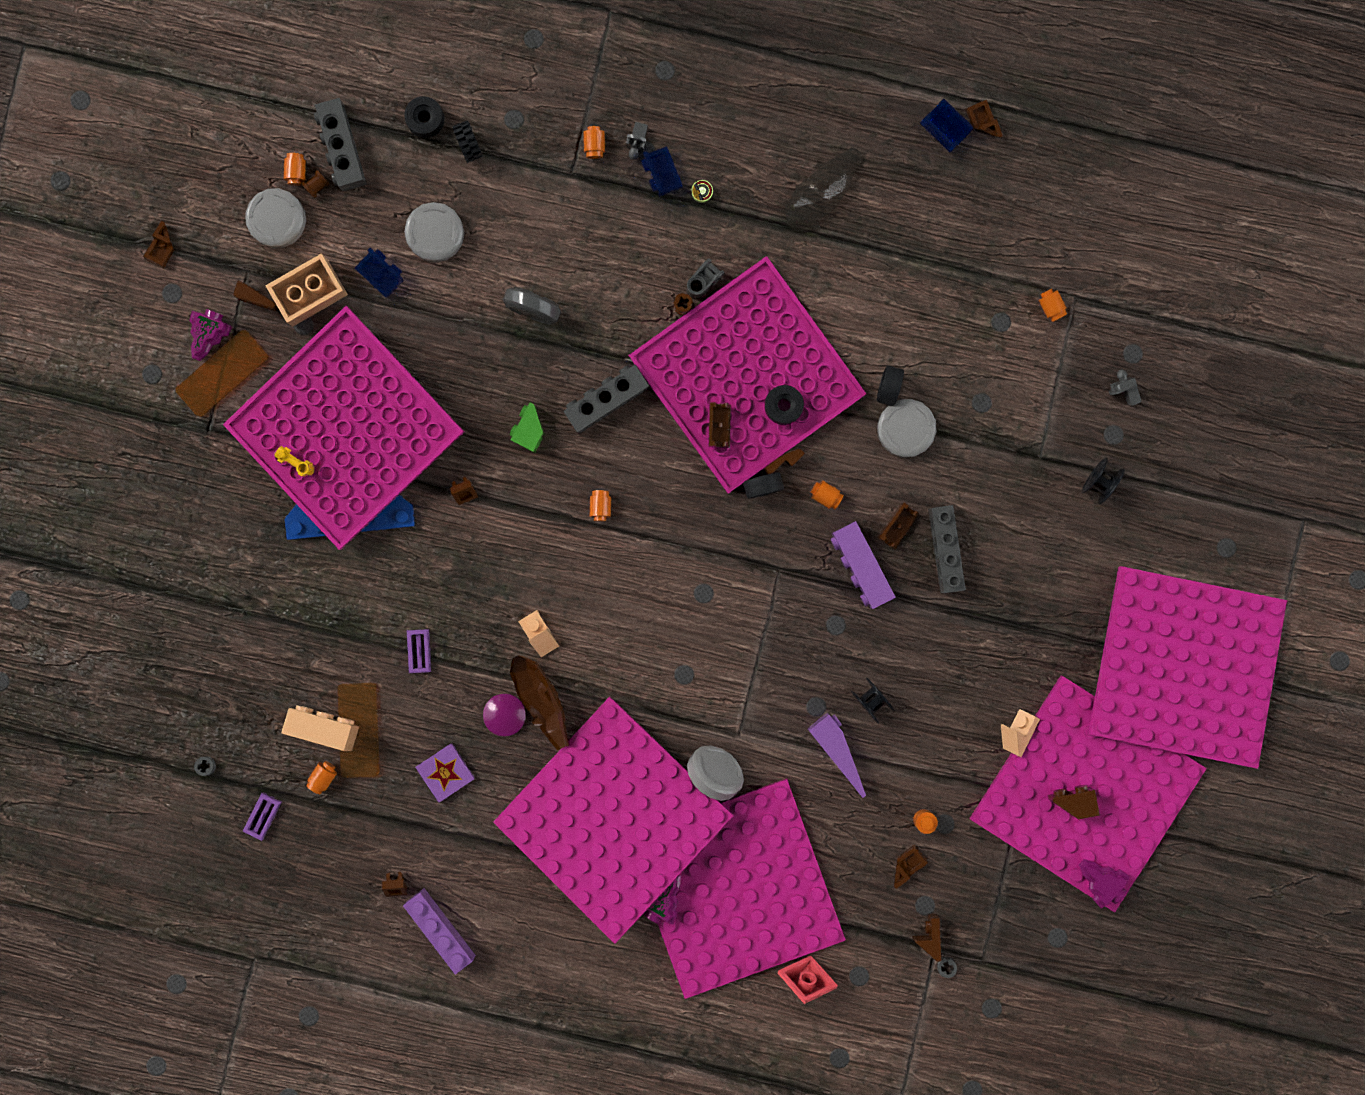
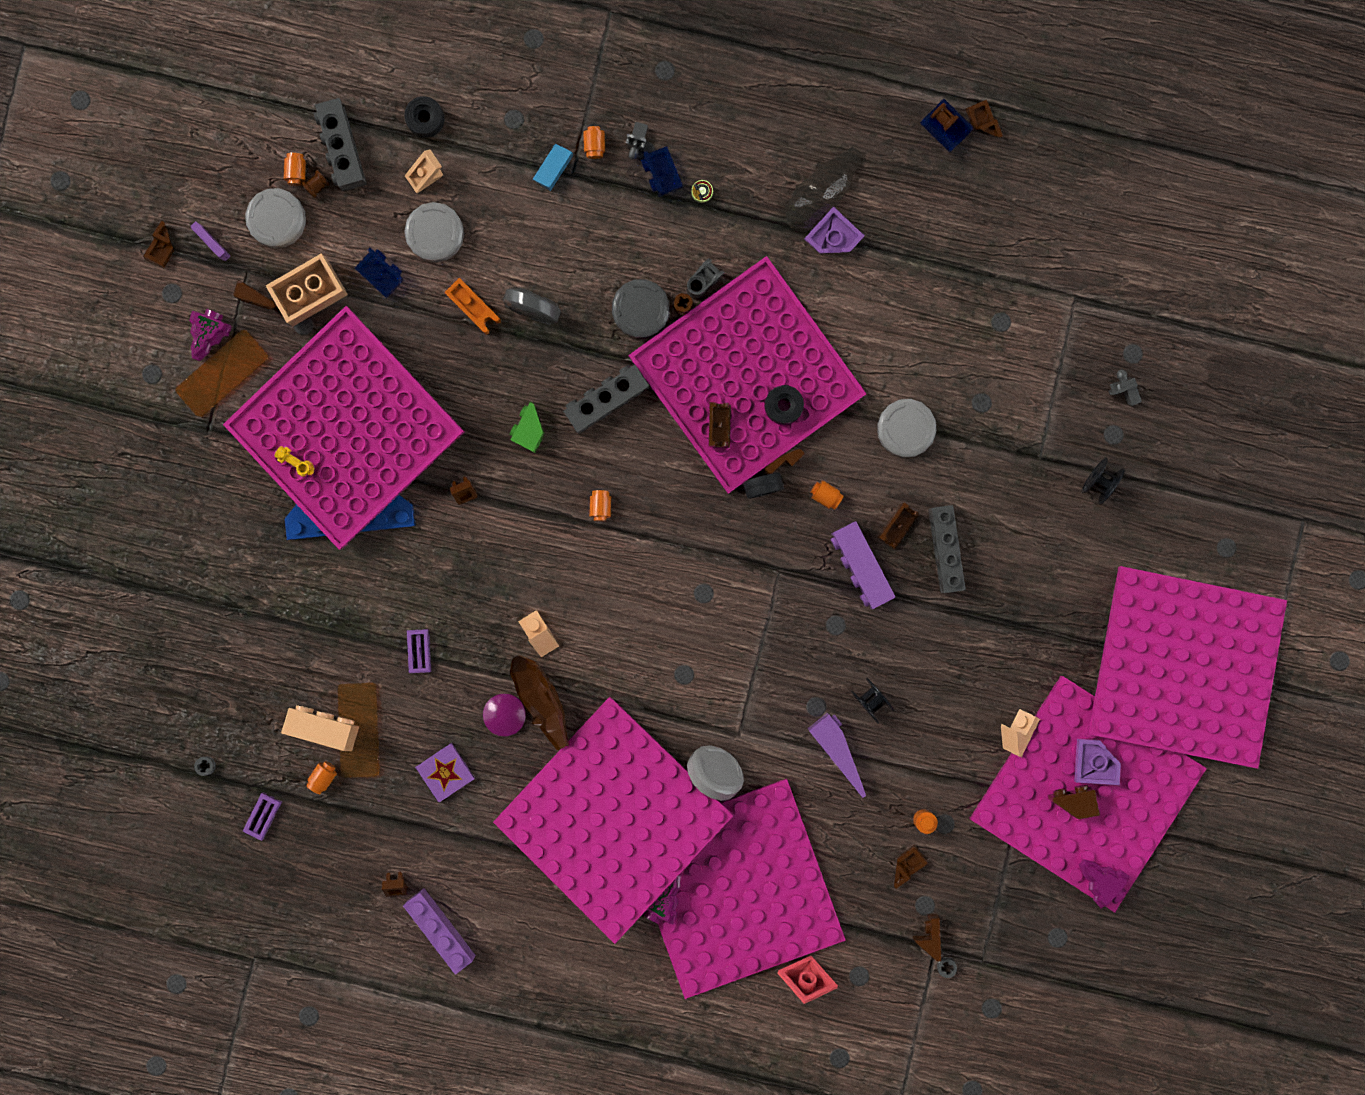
black tyre [452,120,483,163] -> none
black tyre [877,365,904,406] -> none
orange brick [1038,288,1067,322] -> none
none -> medium lavender tile [191,221,231,261]
none -> light nougat slope [405,149,443,193]
none -> orange plate [444,278,501,335]
none -> dark azure slope [533,144,573,191]
none -> dark grey piece [612,279,670,338]
none -> medium lavender plate [804,207,864,254]
none -> reddish brown bush [930,103,959,132]
none -> medium lavender plate [1074,739,1121,785]

